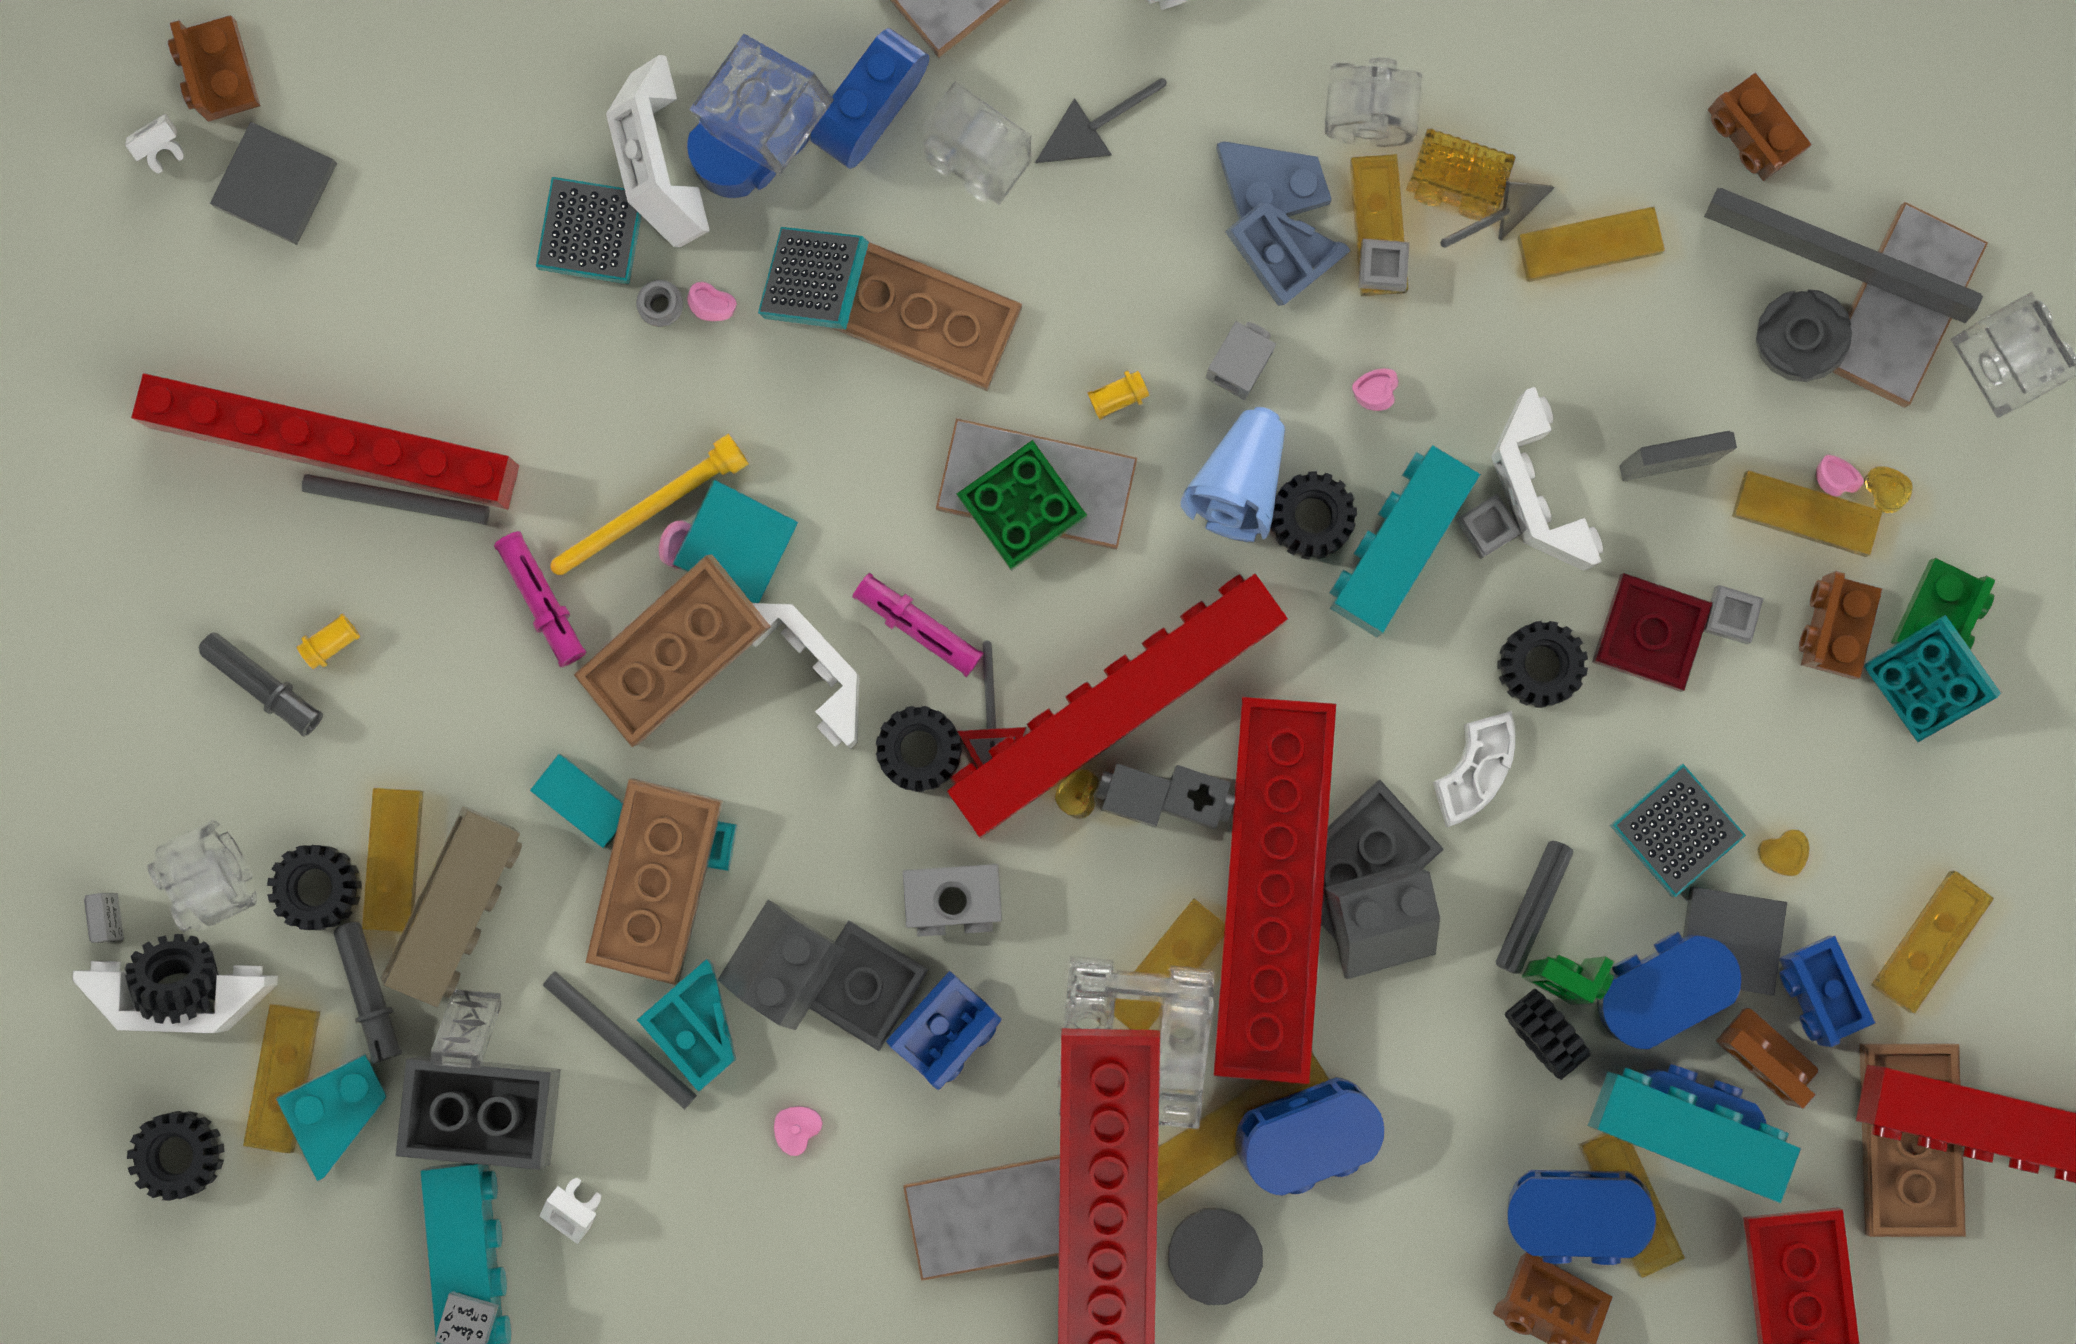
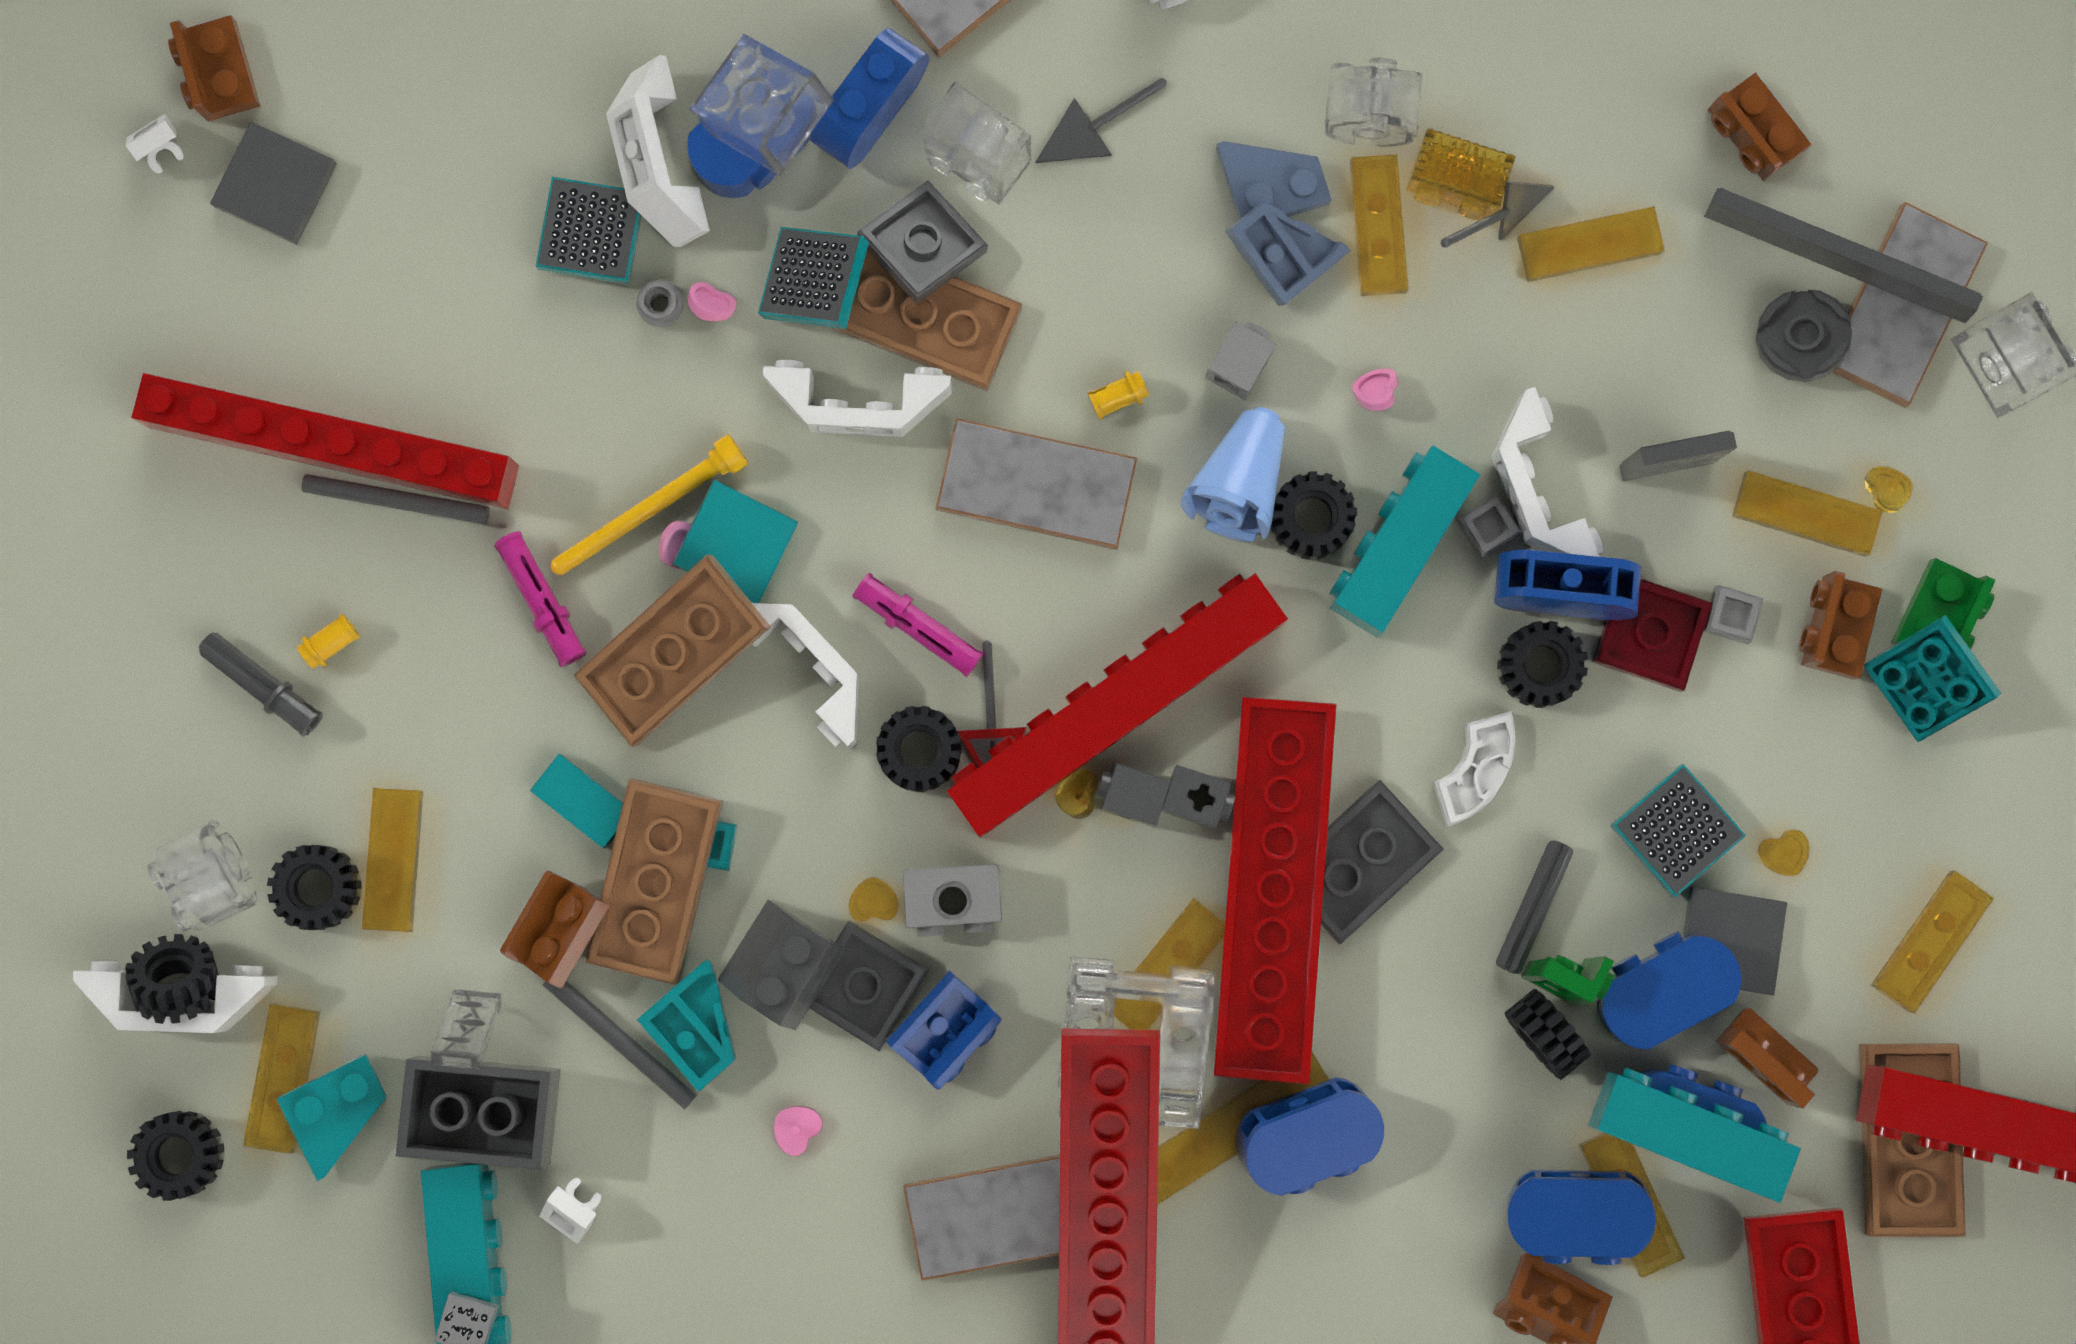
light grey tile [84,893,124,943] -> none
dark grey axle [334,922,402,1064] -> none
dark tan brick [380,806,522,1008] -> none
green tile [956,440,1087,571] -> none
dark grey tile [1168,1208,1263,1305] -> none
dark grey slope [1324,863,1440,979] -> none
light grey tile [1358,239,1410,291] -> none
blue bracket [1779,936,1875,1047] -> none
bright pink piece [1816,455,1864,497] -> none
none -> dark orange bracket [500,871,610,989]
none -> white slope [763,360,952,437]
none -> clear yellow piece [848,877,899,922]
none -> dark grey tile [857,180,988,304]
none -> blue brick [1494,550,1641,620]

